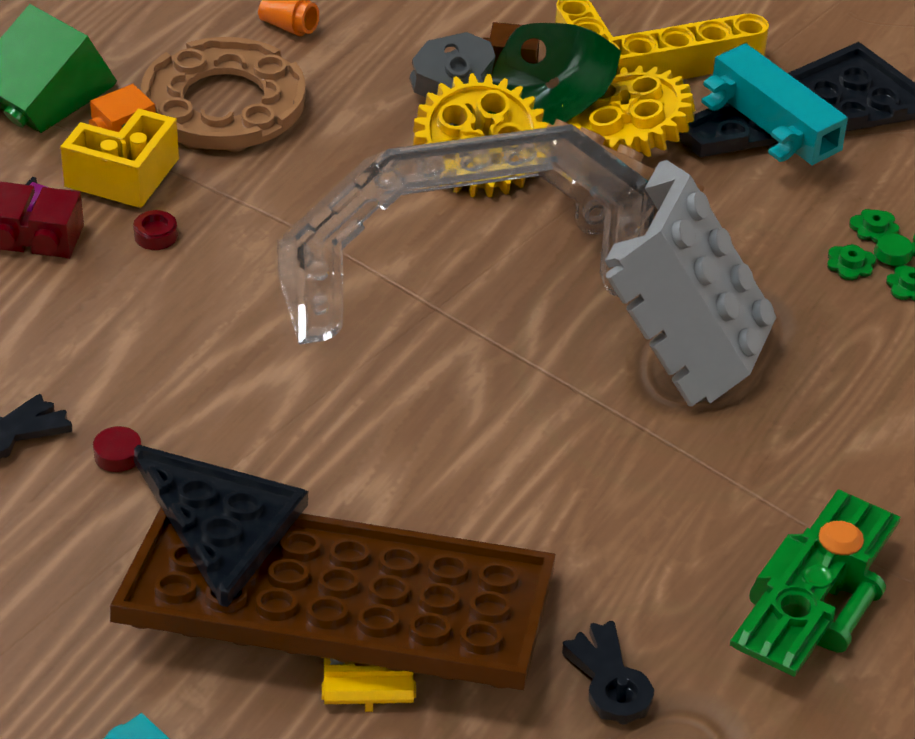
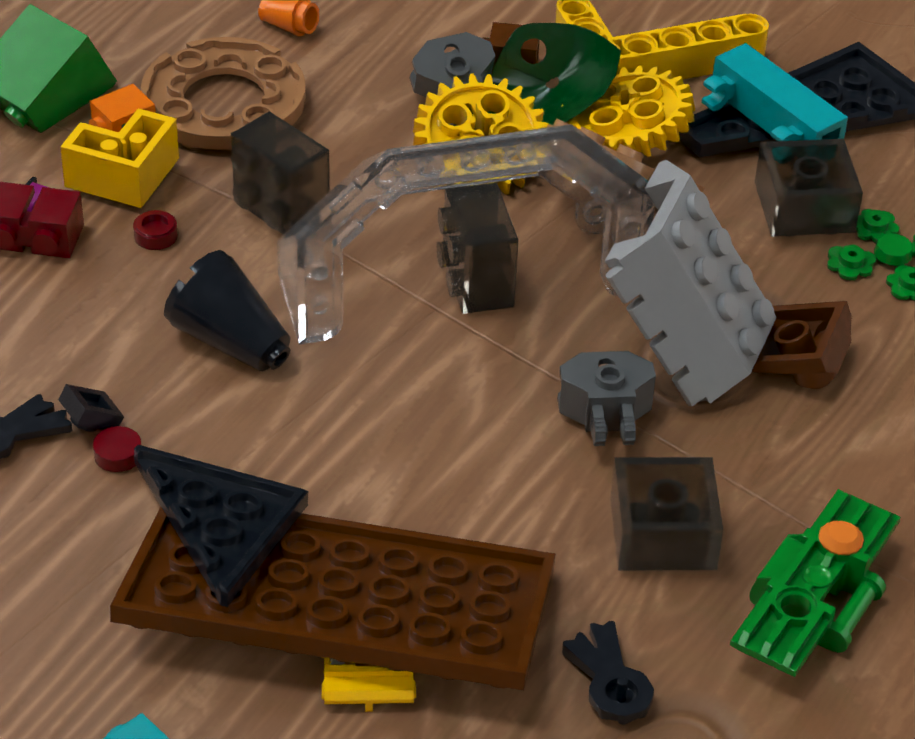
none -> black plate [58,384,124,432]
none -> black cone [164,250,291,371]
none -> clear smoke brick [231,111,330,241]
none -> clear smoke brick [437,183,518,314]
none -> dark grey hinge [557,351,656,446]
none -> clear smoke brick [610,457,723,571]
none -> reddish brown slope [752,301,852,389]
none -> clear smoke brick [755,139,863,237]

